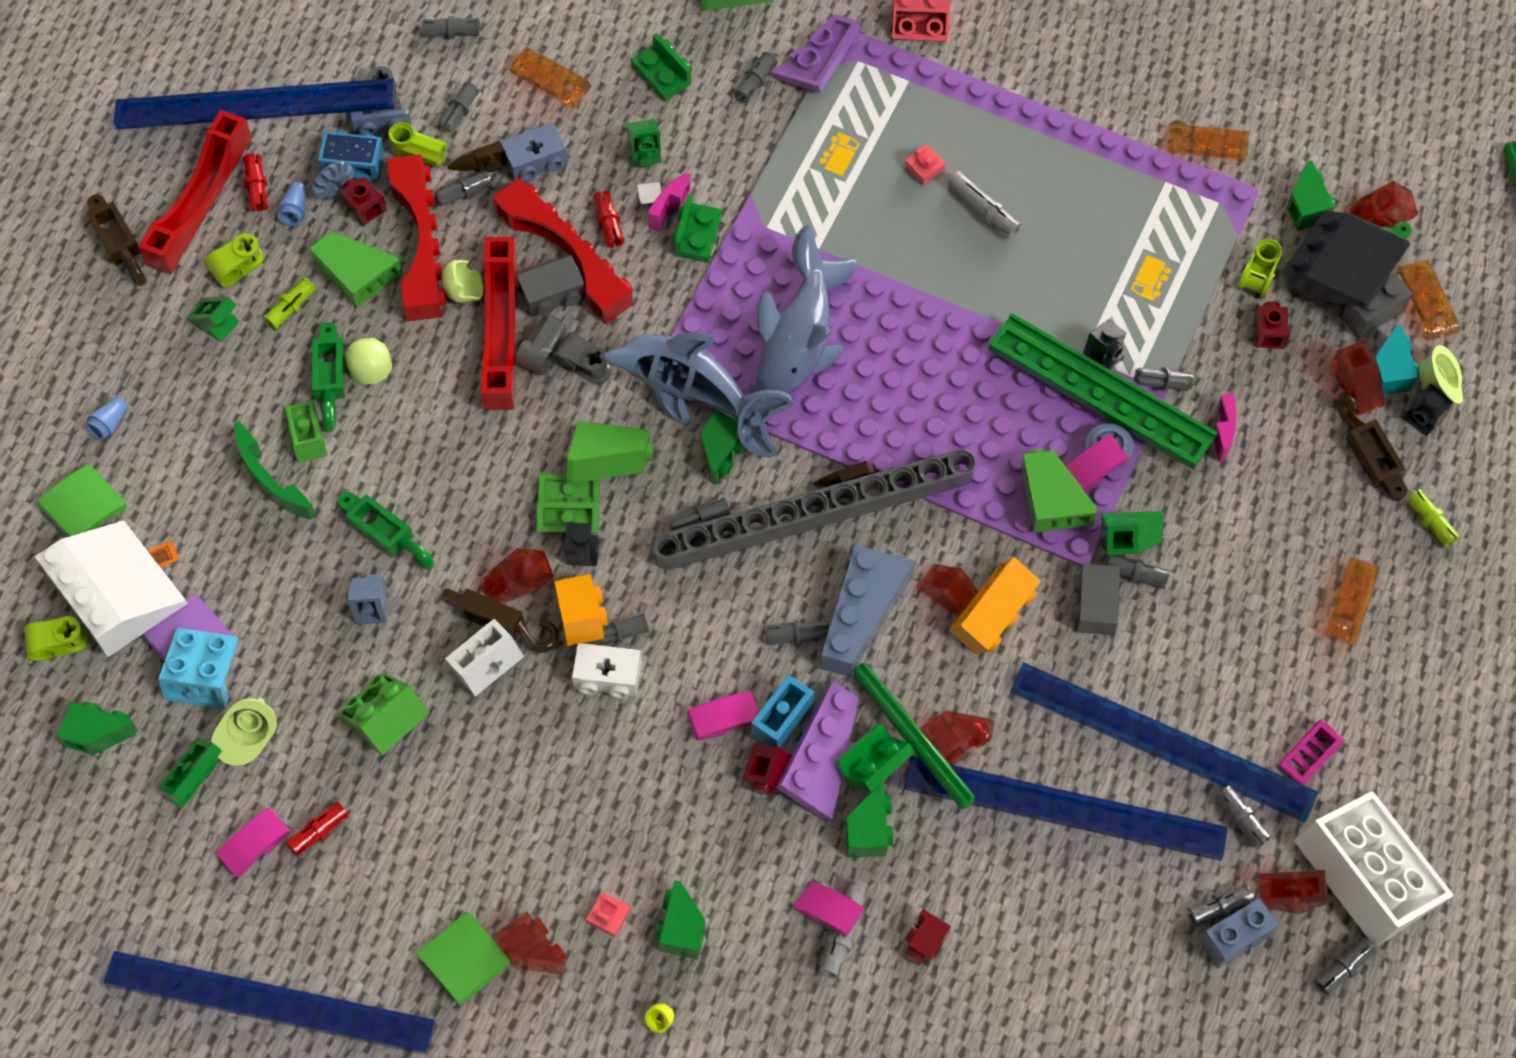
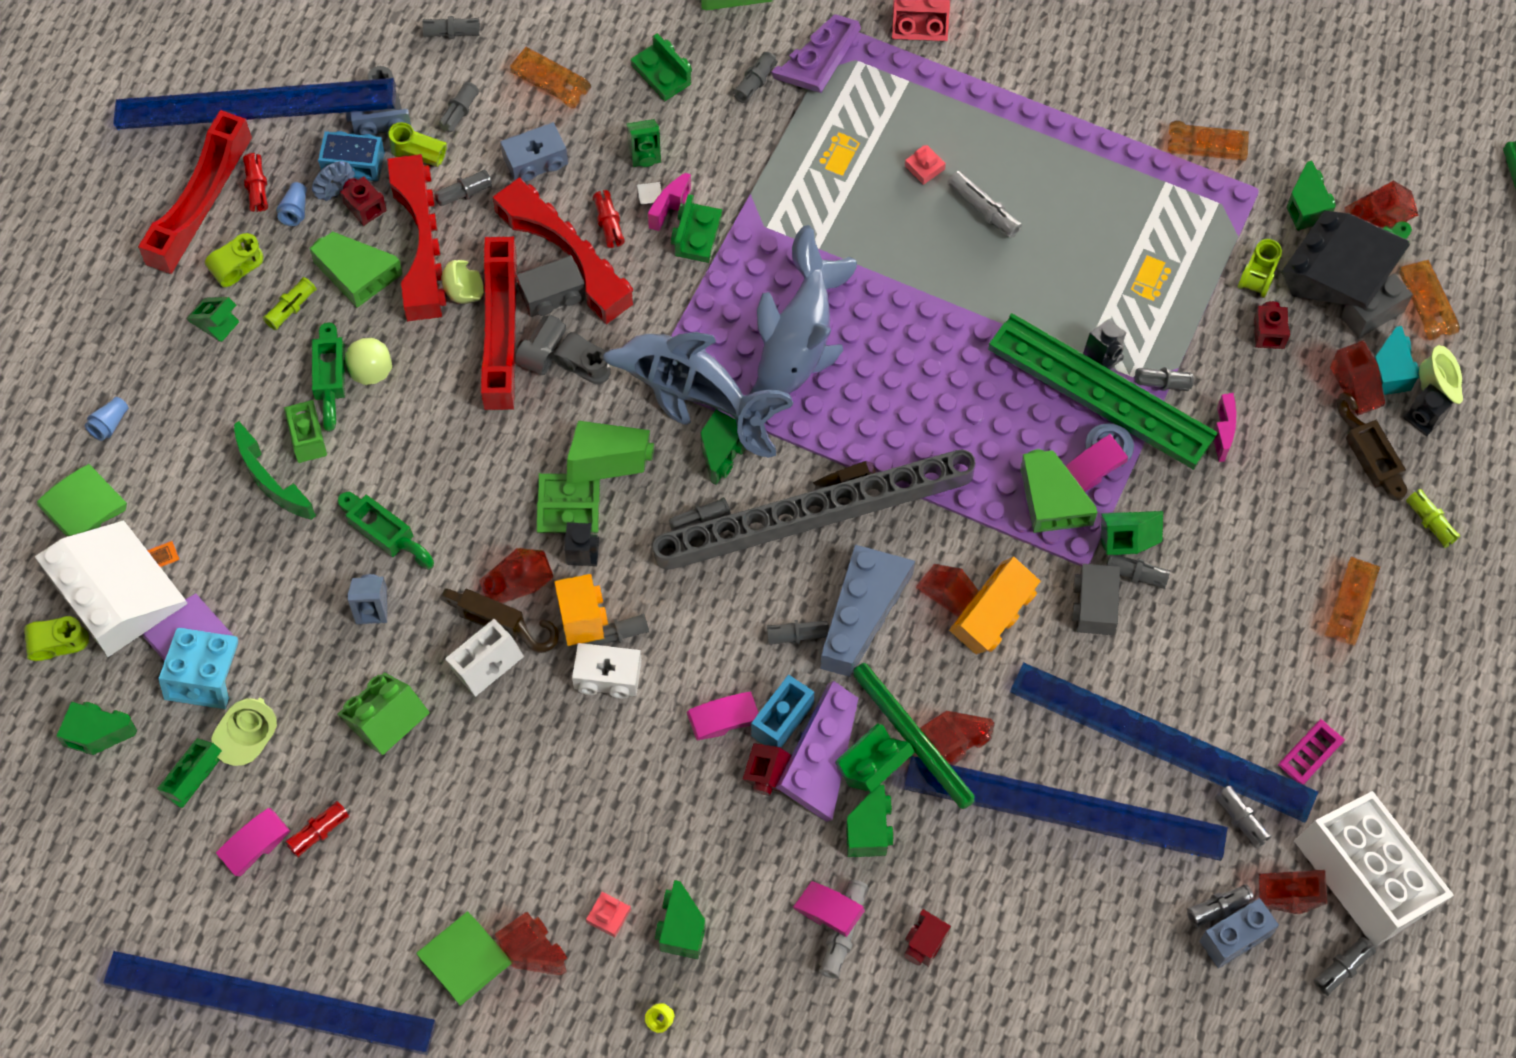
dark brown piece [87,194,147,286] -> none
dark brown plate [447,141,506,172] -> none

